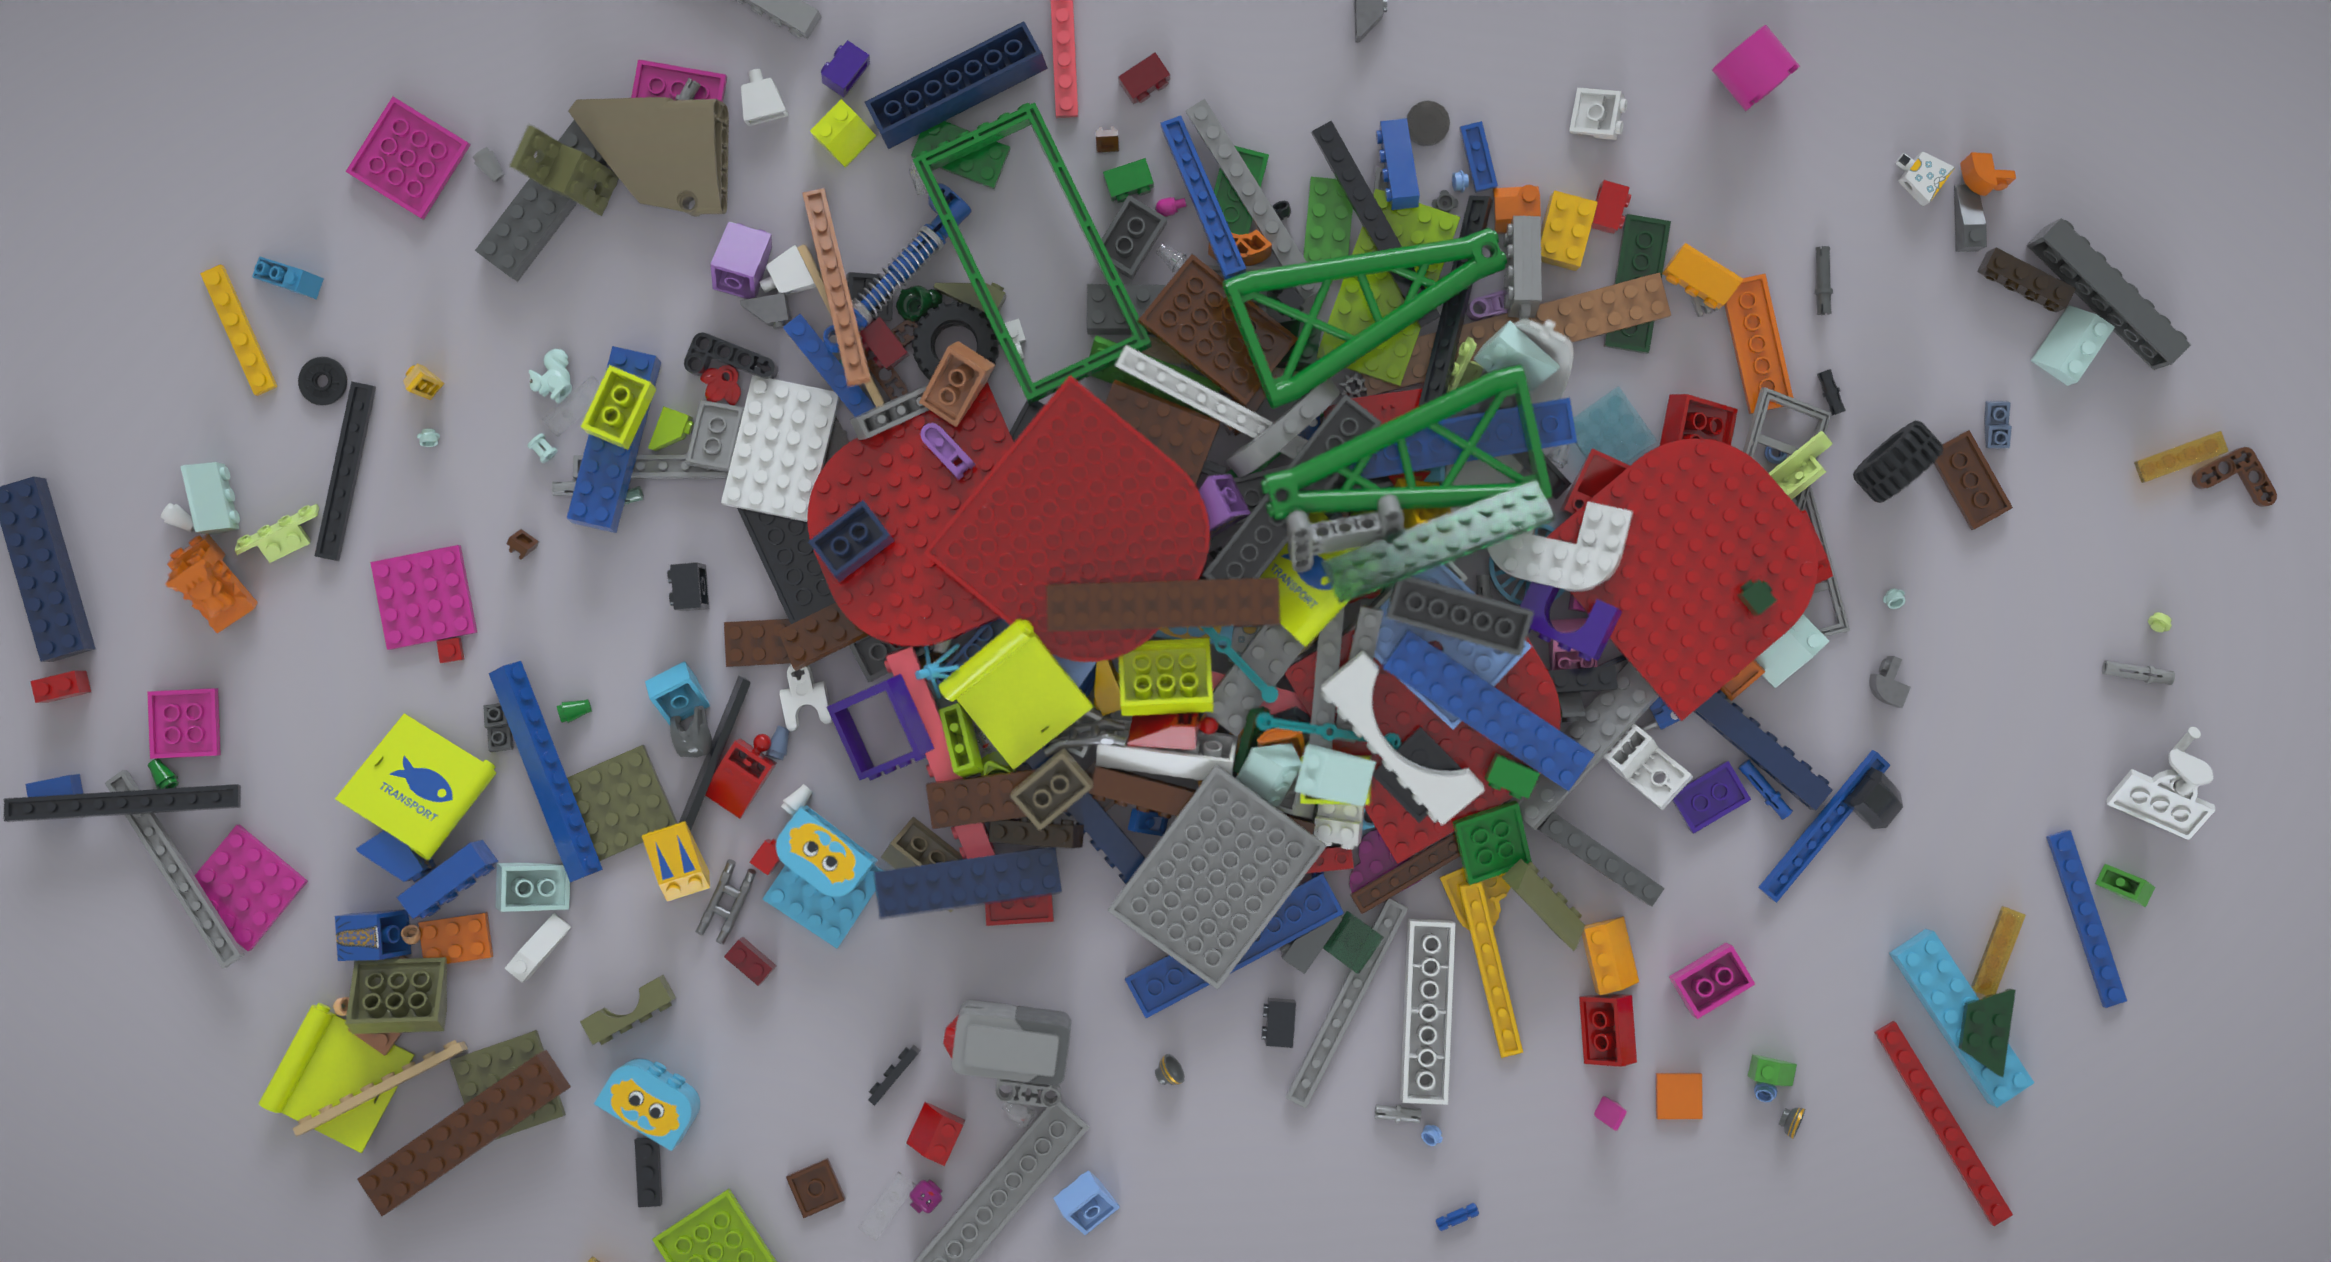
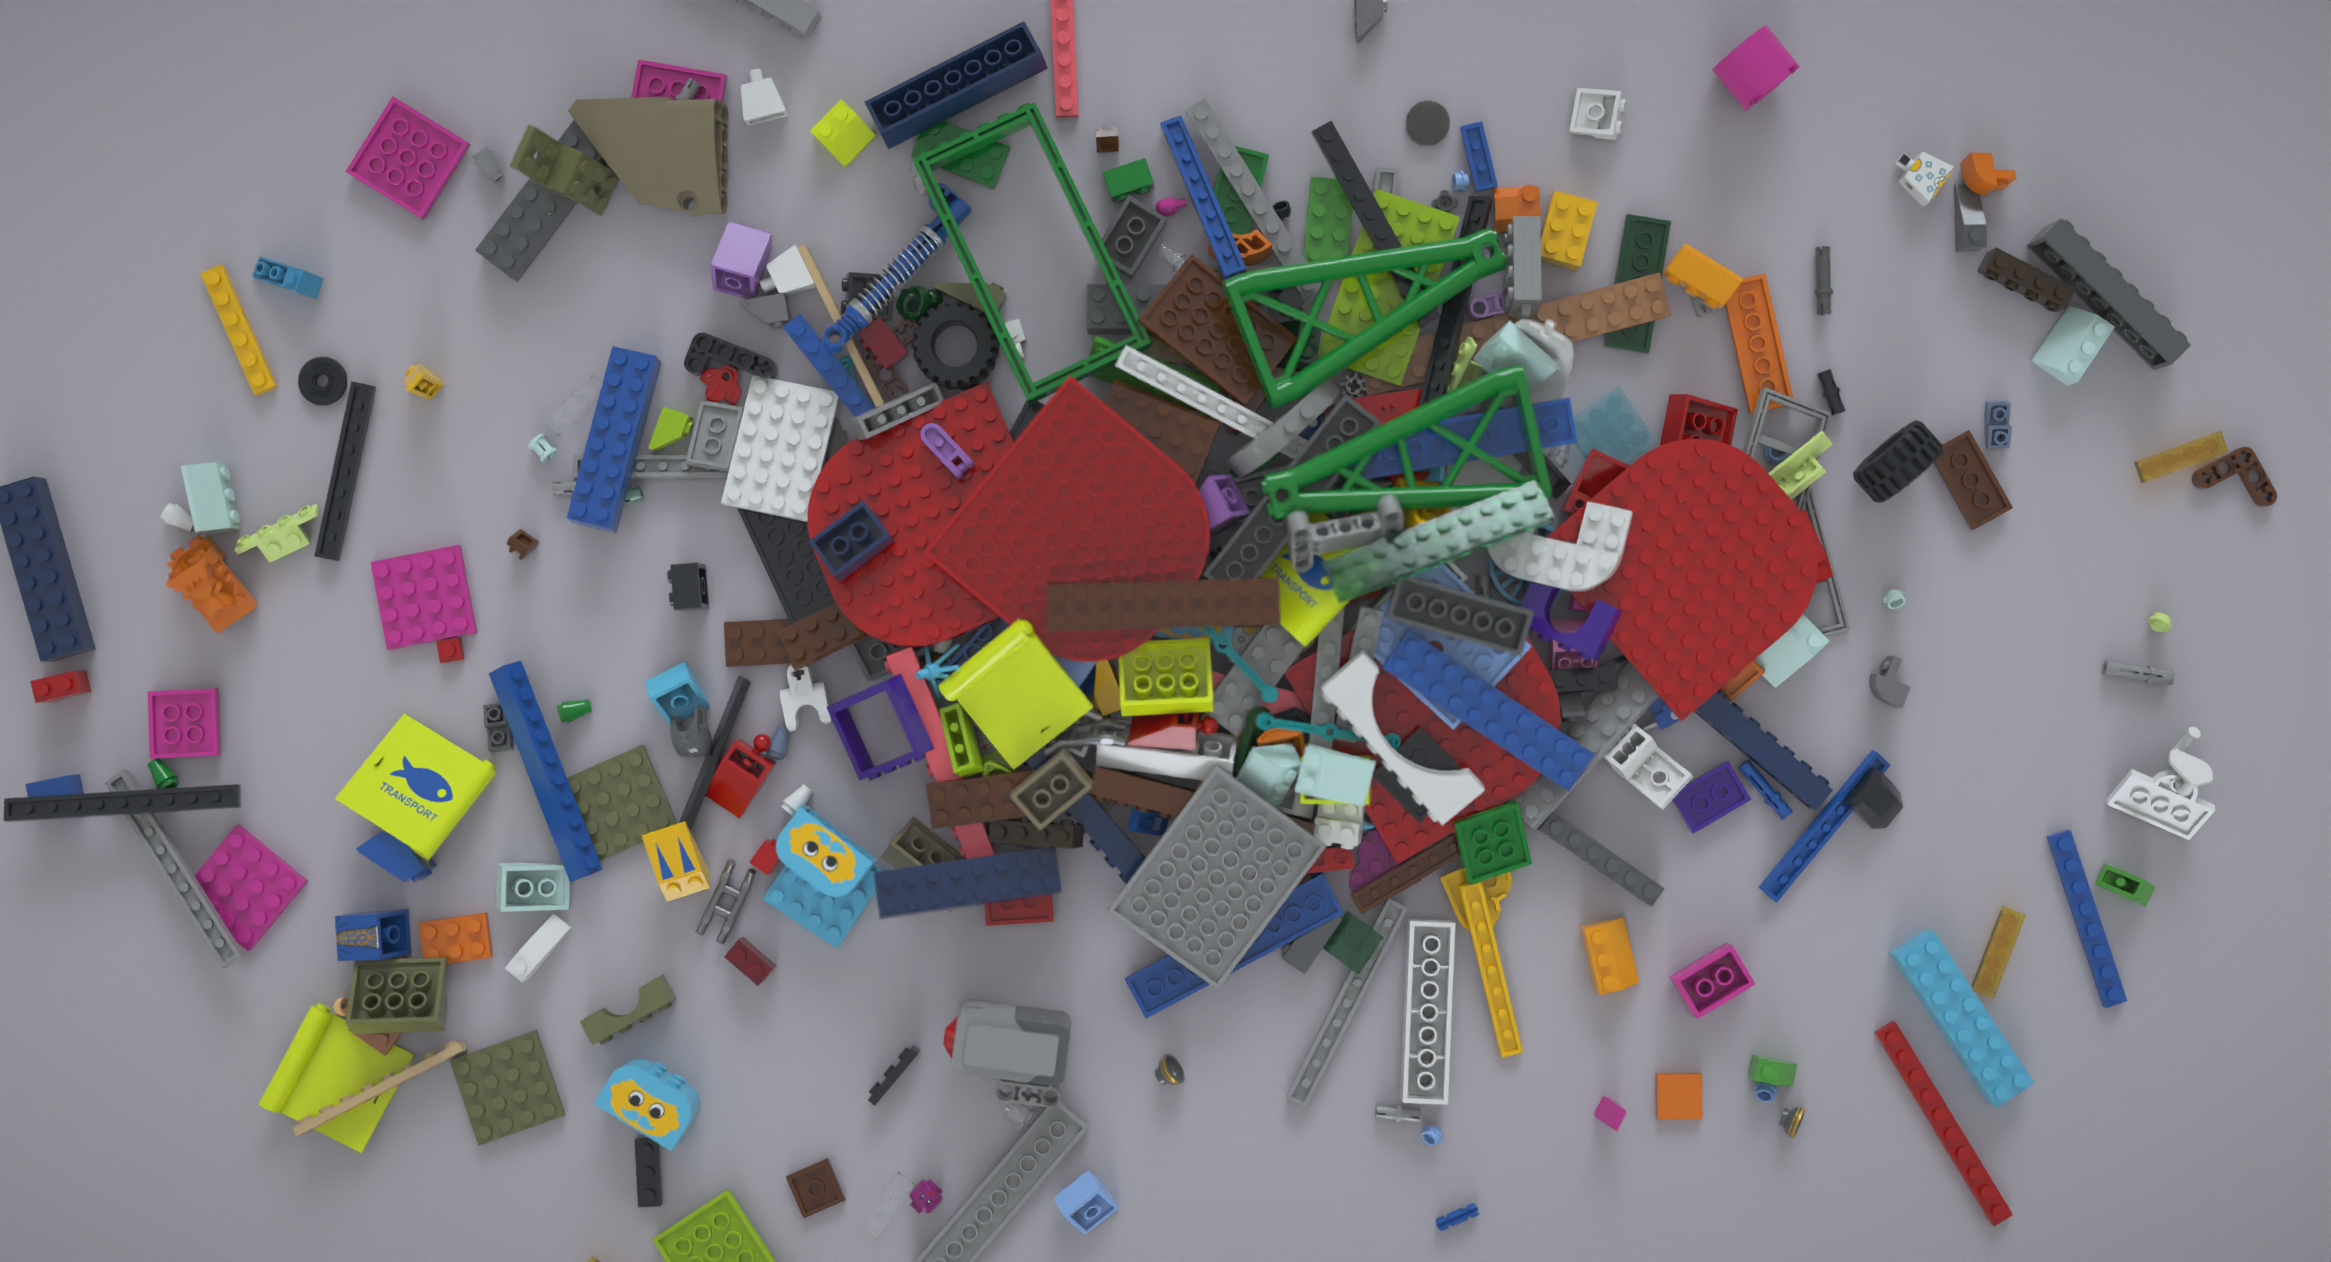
reddish brown brick [357,1050,571,1217] -> none
blue brick [396,840,498,919] -> none
light nougat hinge [401,925,421,945] -> none
light aqua plate [417,429,440,447] -> none
light aqua animal [529,349,572,404] -> none
neon yellow brick [581,365,656,450] -> none
nougat plate [802,188,871,387] -> none
dark purple brick [821,40,870,98] -> none
red slope [906,1102,965,1166] -> none
nougat slope [919,341,996,427] -> none
dark red brick [1118,52,1170,104] -> none
black brick [1261,998,1296,1048] -> none
blue brick [1376,118,1420,210] -> none
green brick [1484,753,1540,800] -> none
olive slope [1502,859,1585,951] -> none
red slope [1579,994,1637,1067] -> none
red brick [1591,180,1631,234] -> none
dark green brick [1737,579,1777,616] -> none
dark green wing [1958,988,2016,1077] -> none

